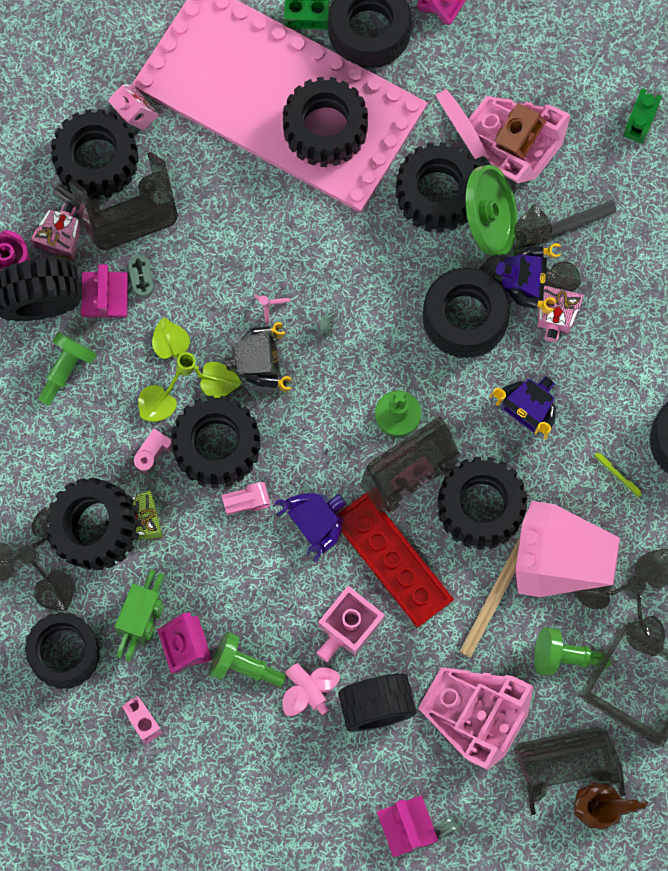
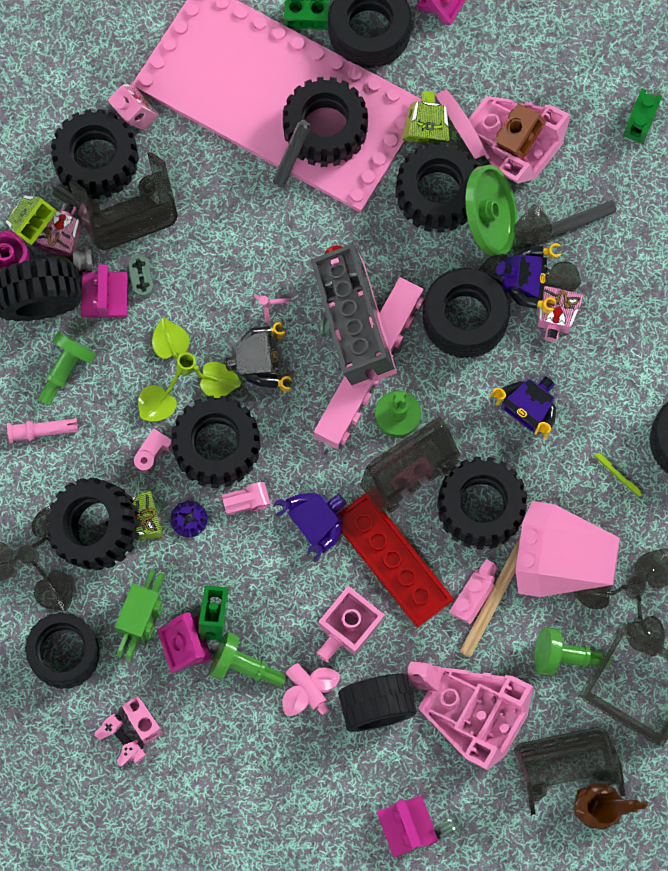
none -> lime torso [6,196,57,246]
none -> bright pink pin [7,418,78,444]
none -> light grey wheel [73,249,94,273]
none -> bright pink piece [94,714,146,766]
none -> dark purple gear [170,500,208,537]
none -> green brick [199,585,228,643]
none -> dark grey axle [273,119,311,187]
none -> dark grey piece [311,243,397,389]
none -> bright pink brick [314,277,425,450]
none -> lime torso [402,91,449,145]
none -> bright pink leg [408,661,442,691]
none -> bright pink hinge [449,559,498,624]

